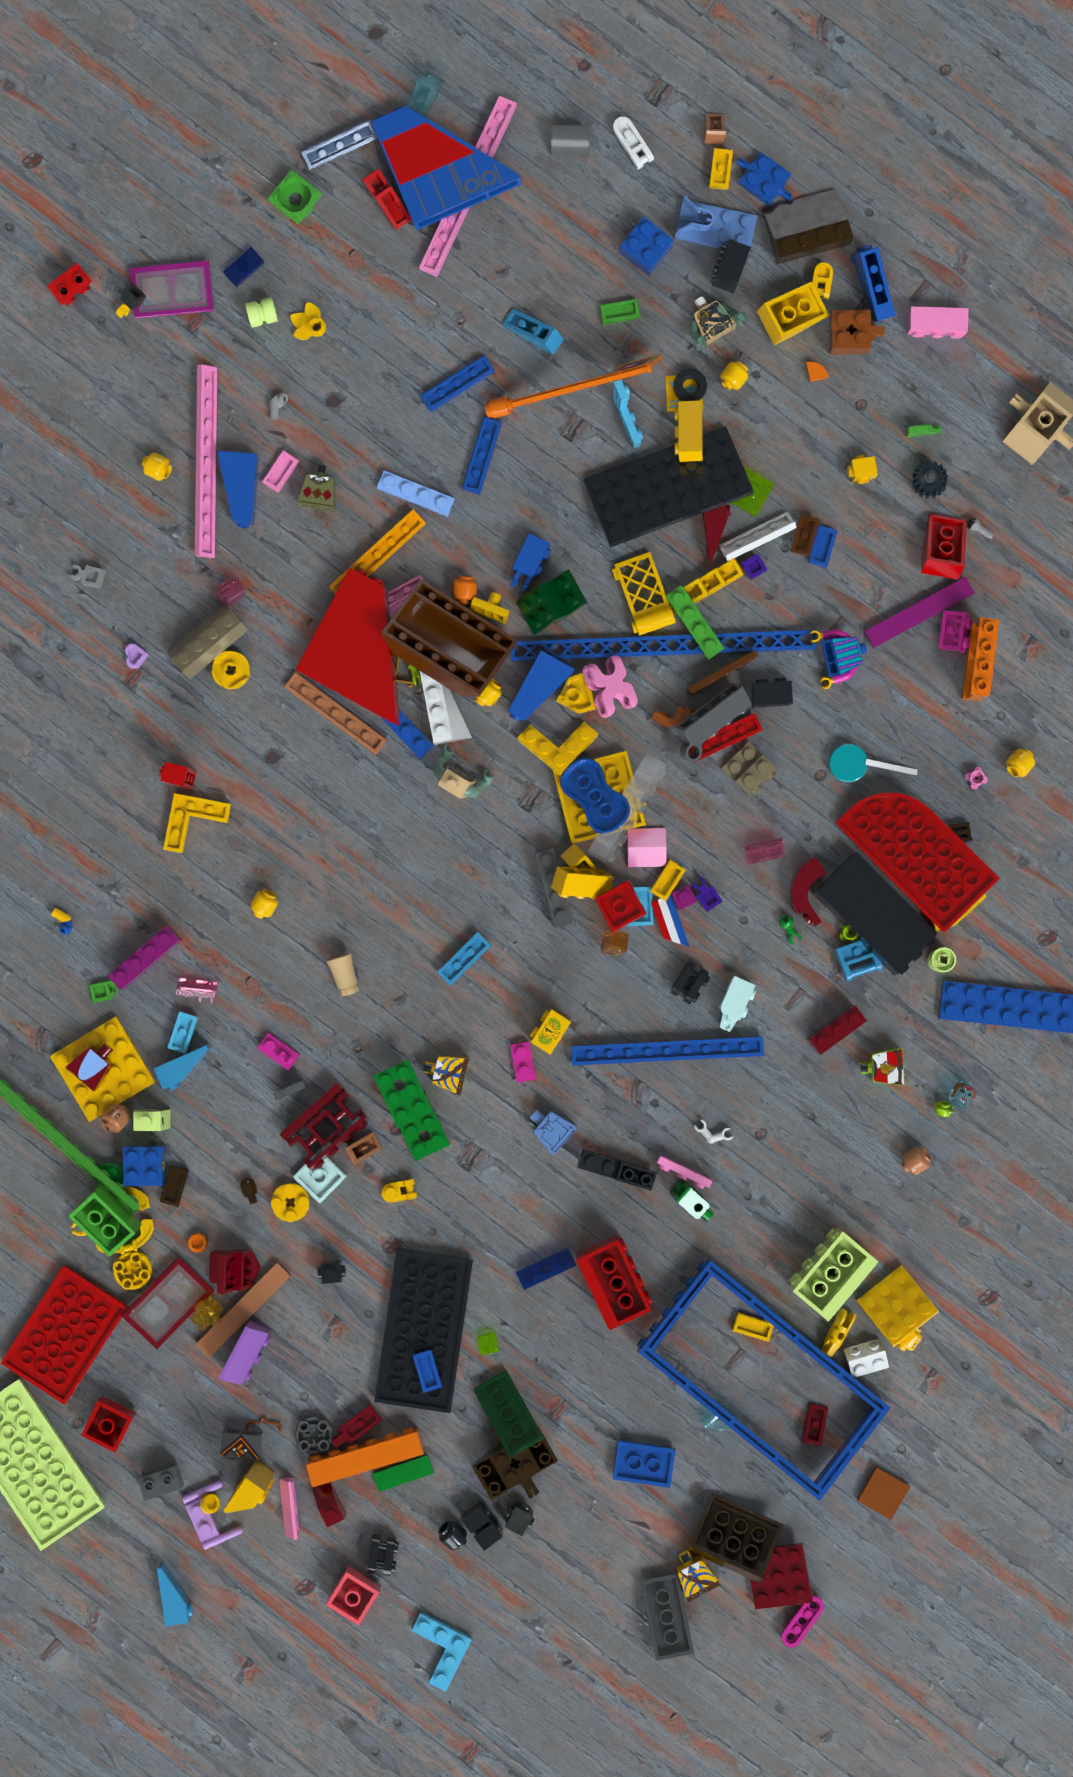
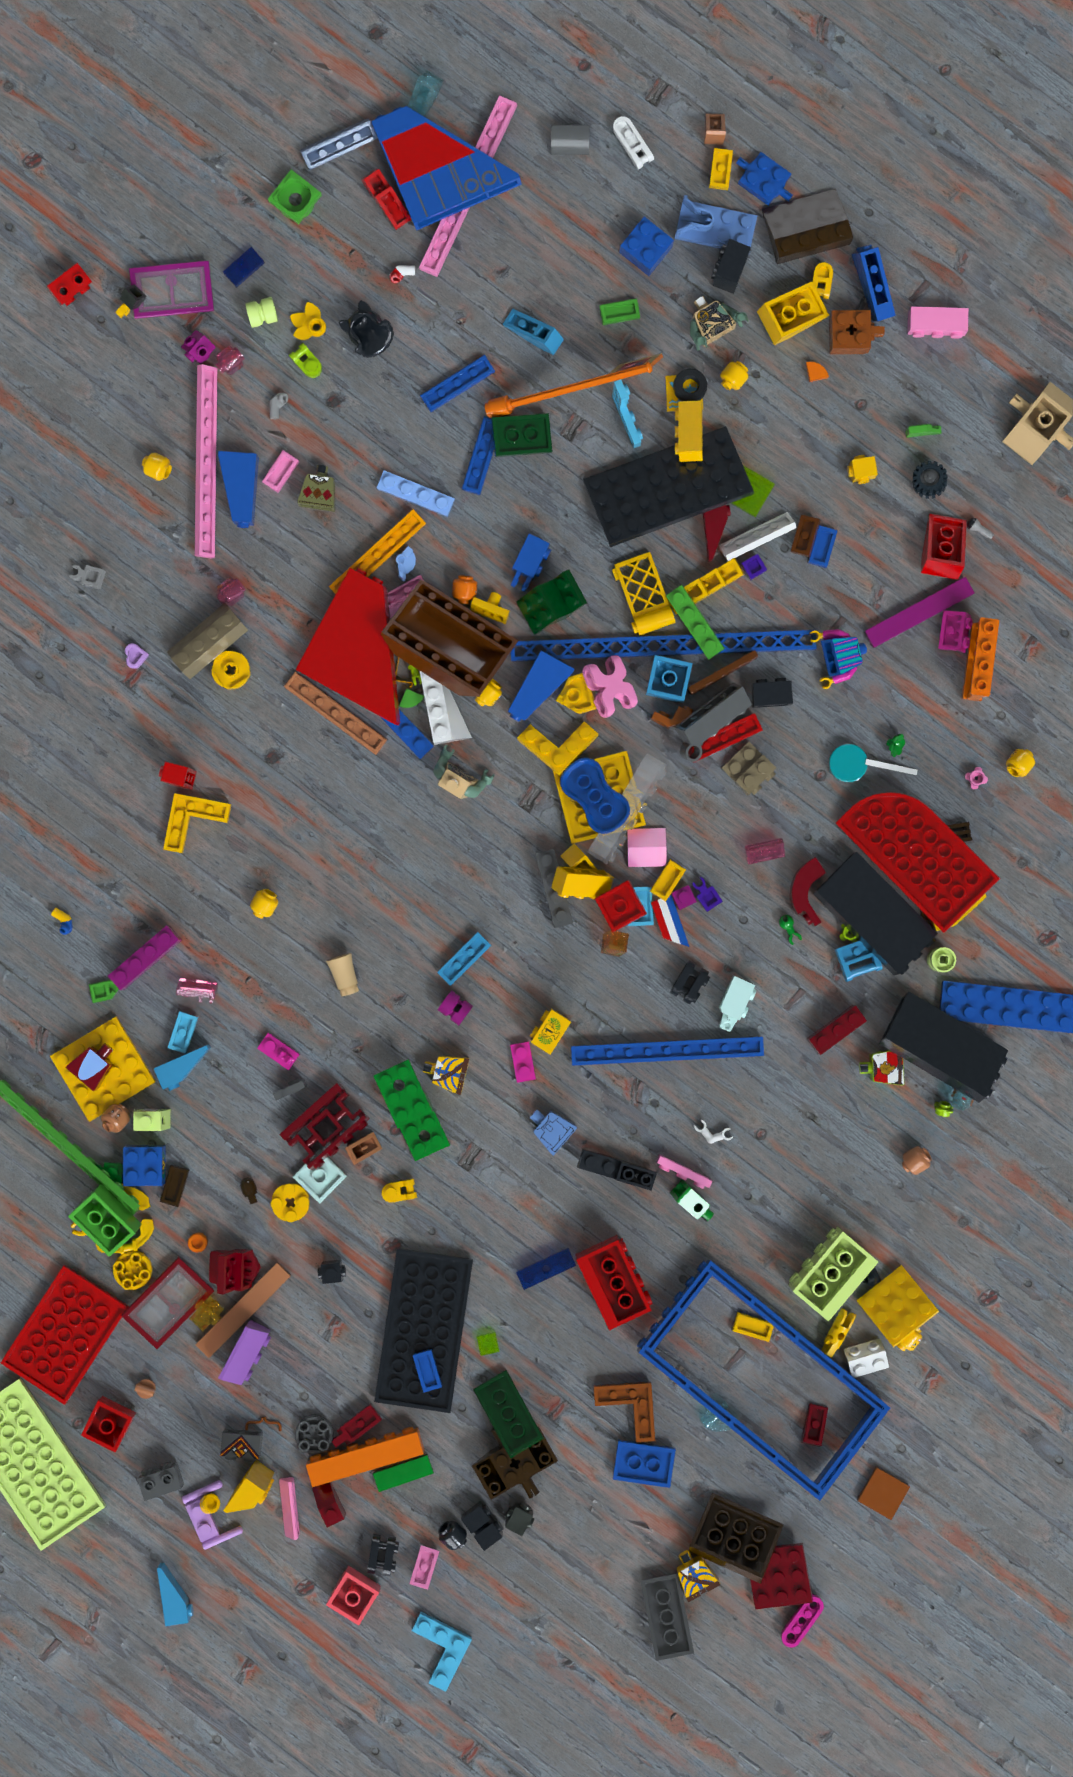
none -> nougat plate [134,1379,156,1399]
none -> magenta brick [181,330,216,364]
none -> clear pink head [216,346,245,375]
none -> lime plate [288,343,322,378]
none -> black hair [339,300,394,358]
none -> arm [389,265,415,284]
none -> light blue piece [396,546,416,582]
none -> bright green tile [399,689,424,708]
none -> bright pink plate [409,1545,439,1590]
none -> magenta wheel [437,990,473,1026]
none -> dark green plate [491,413,553,457]
none -> dark orange plate [593,1382,655,1442]
none -> dark azure slope [646,655,693,703]
none -> black plate [862,1267,882,1286]
none -> black brick [879,992,1008,1103]
none -> green plant [886,734,905,757]

